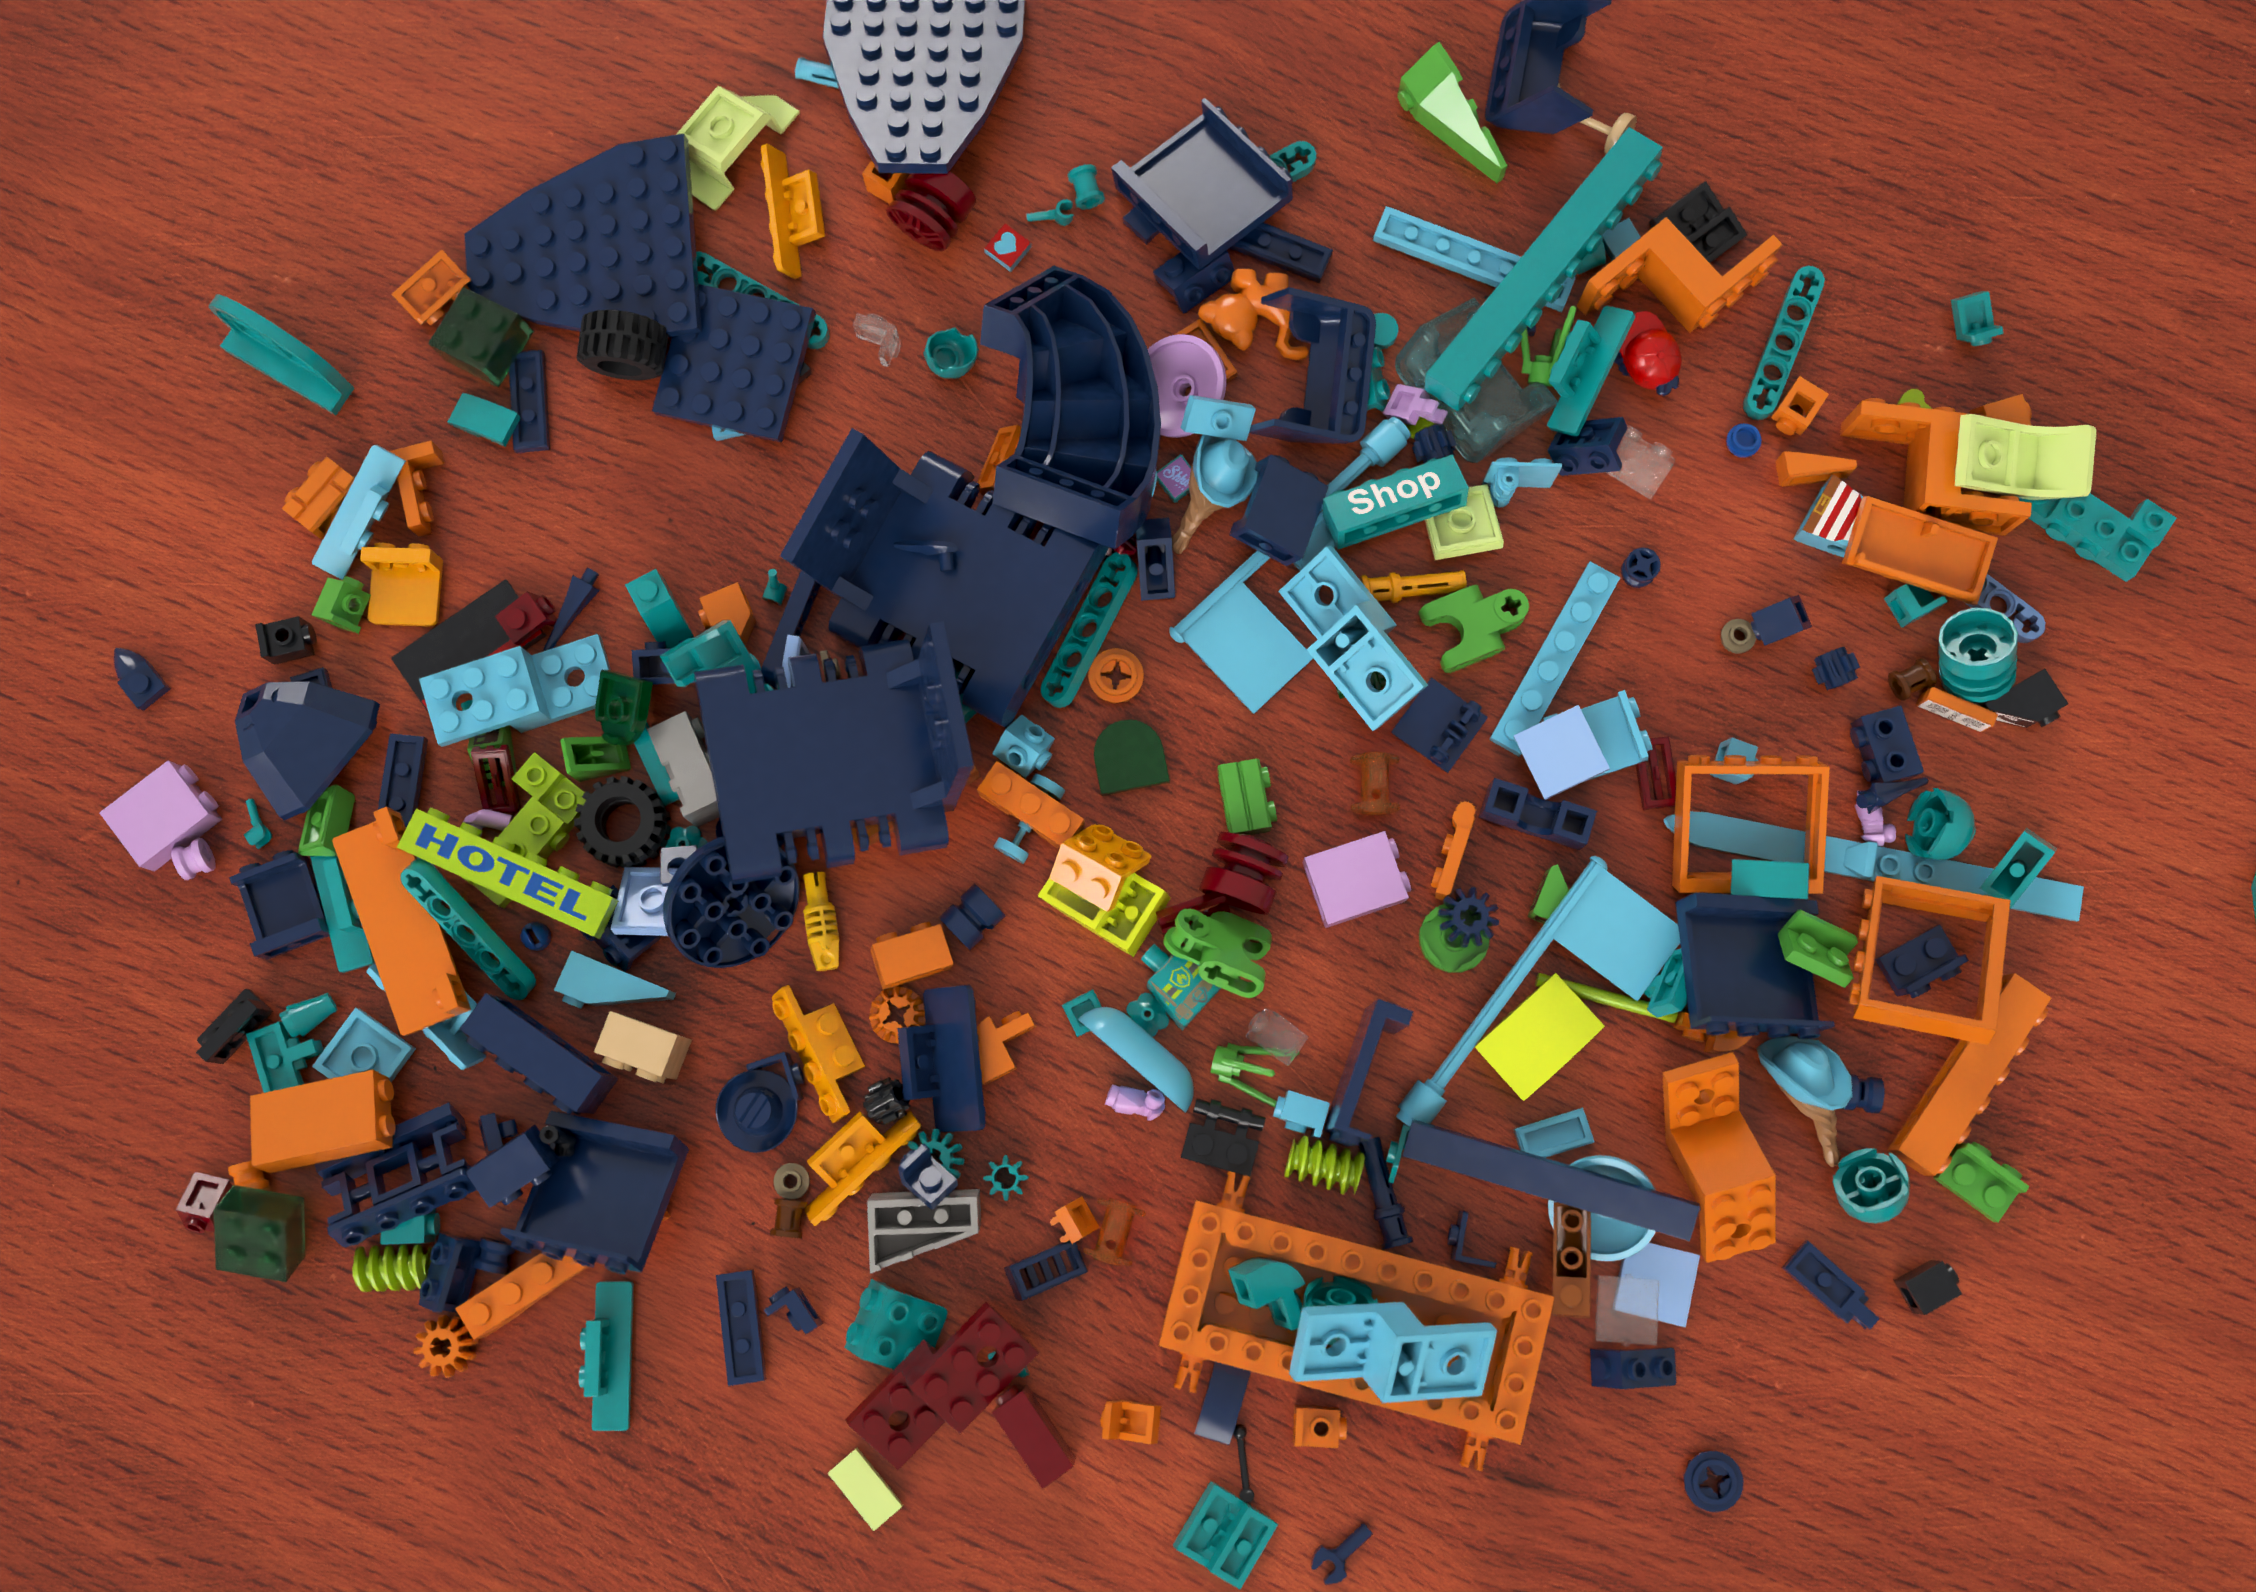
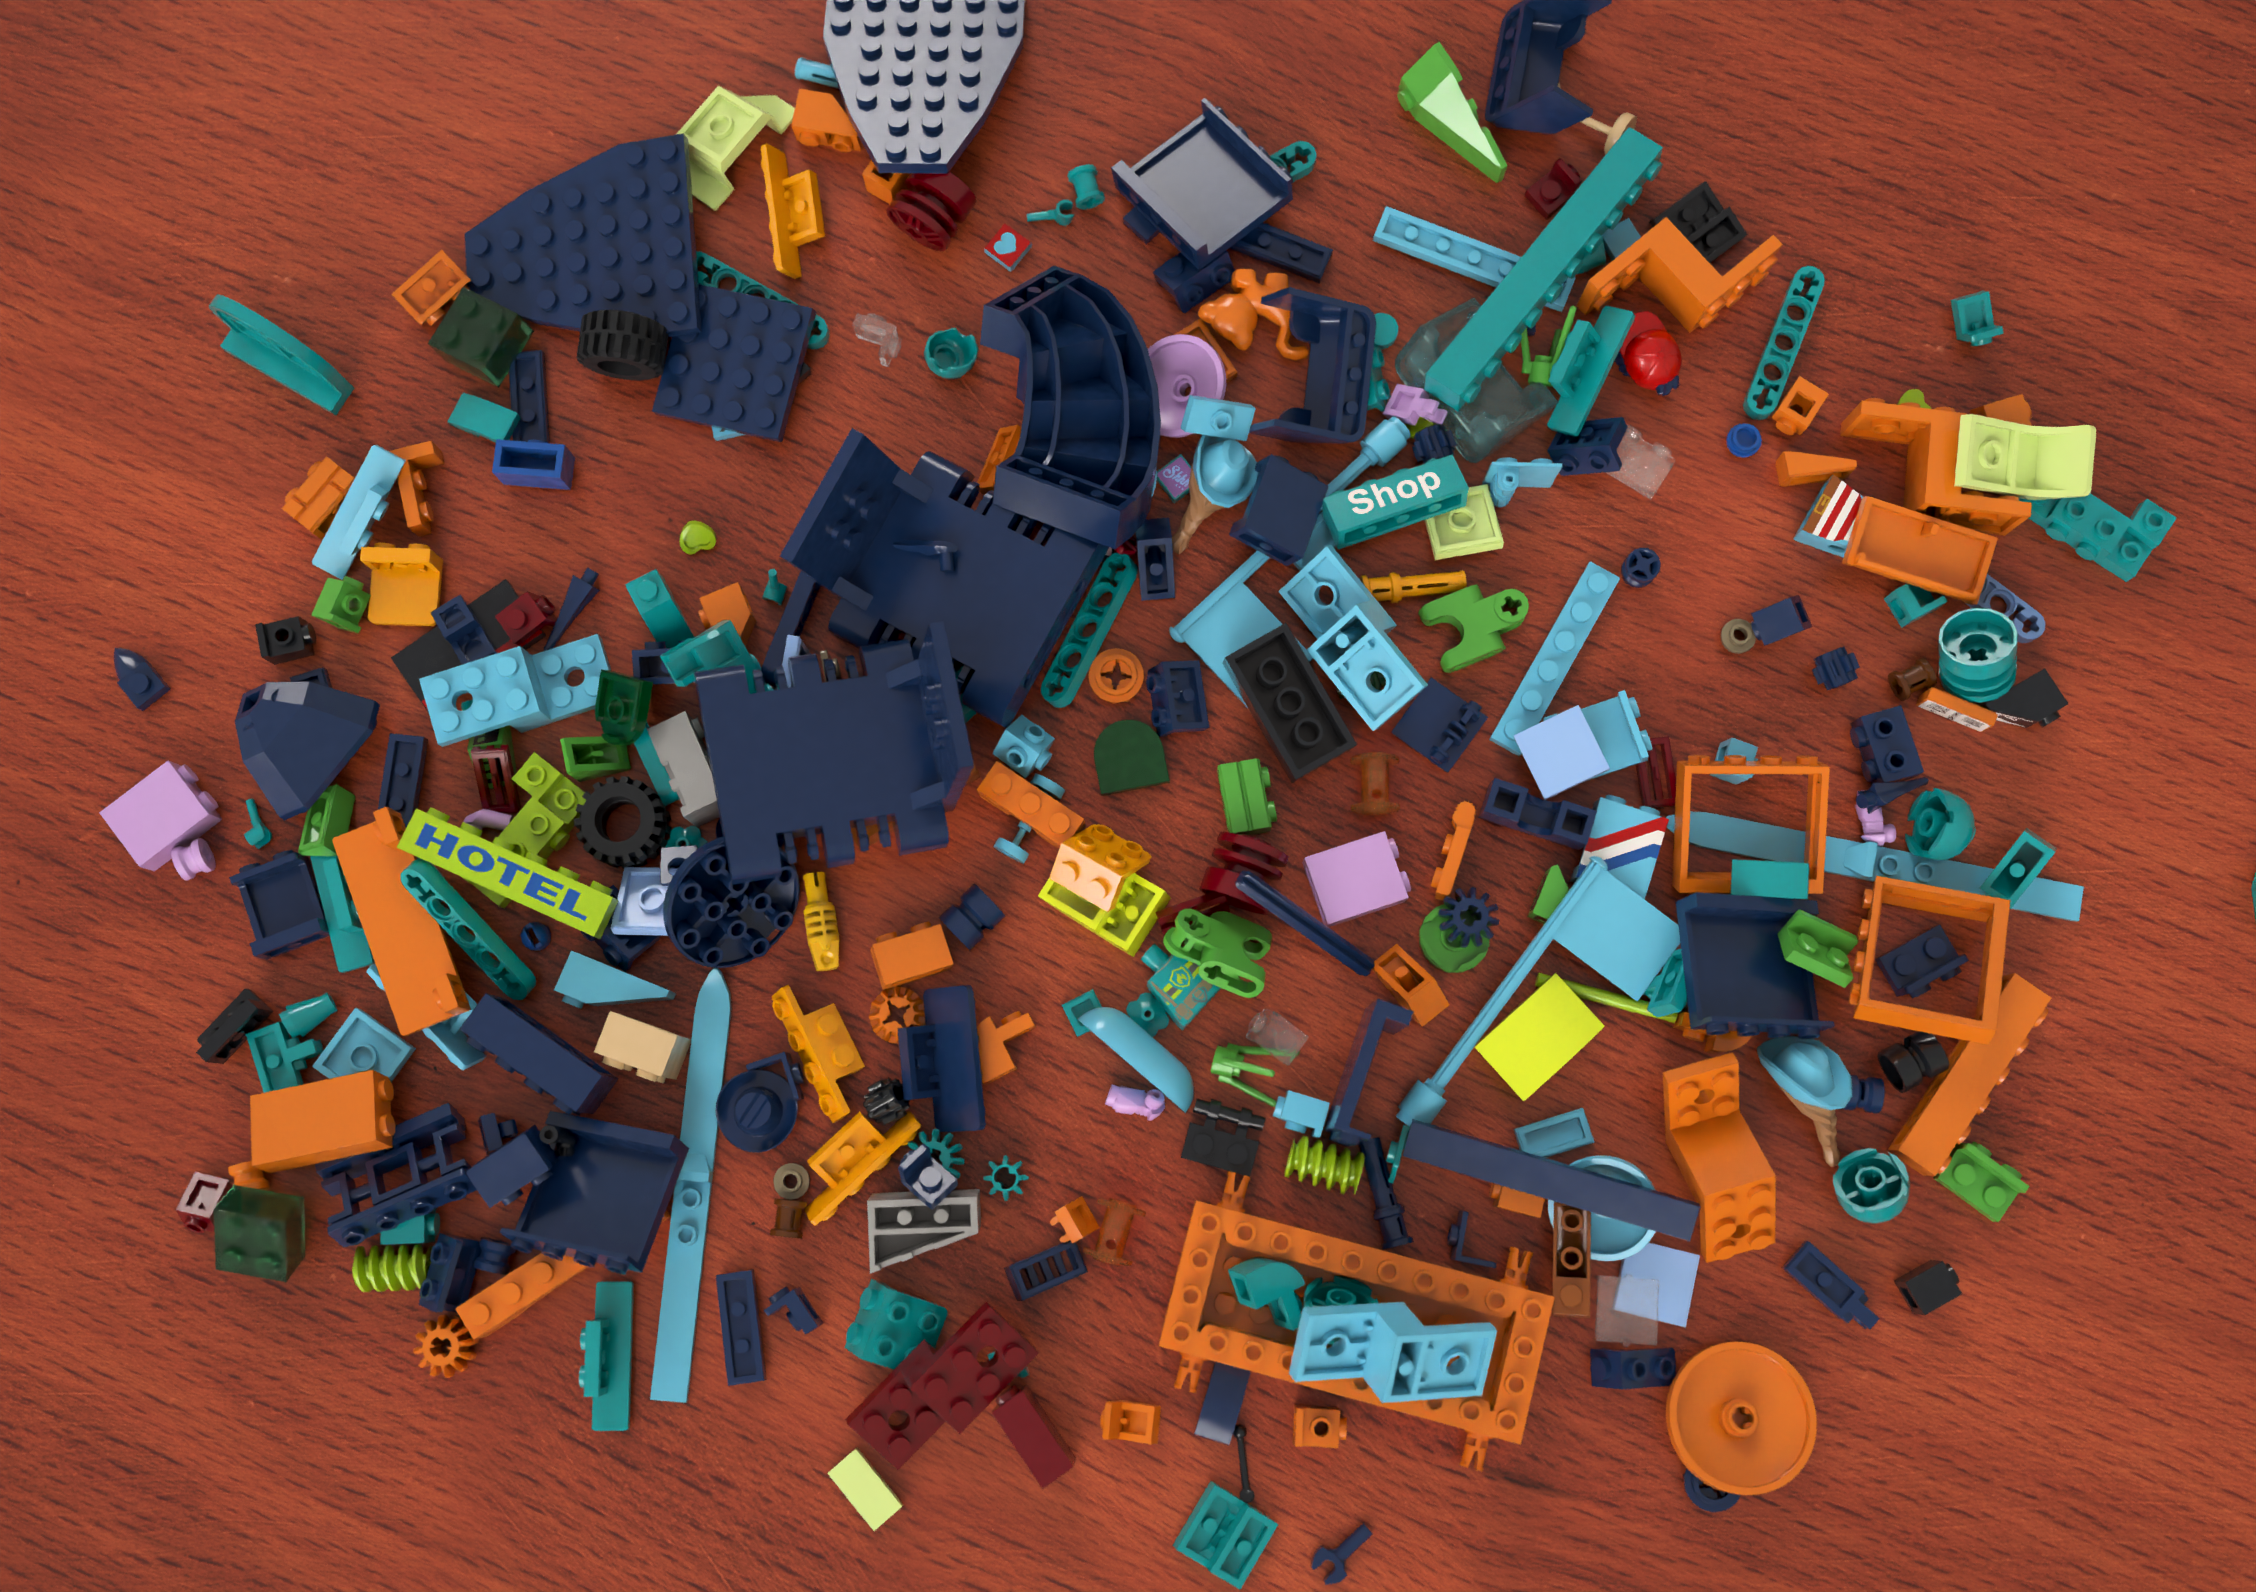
none -> dark blue slope [430,595,498,665]
none -> blue brick [492,439,575,490]
none -> medium azure piece [650,968,732,1403]
none -> lime piece [679,520,716,554]
none -> orange slope [791,89,862,152]
none -> dark blue bracket [1146,660,1210,737]
none -> black brick [1222,623,1357,783]
none -> dark blue axle [1235,871,1375,976]
none -> orange slope [1372,944,1450,1027]
none -> orange brick [1489,1183,1545,1218]
none -> dark red bracket [1524,158,1582,220]
none -> panel [1570,795,1669,899]
none -> orange dish [1666,1342,1817,1495]
none -> black wheel [1877,1031,1949,1093]

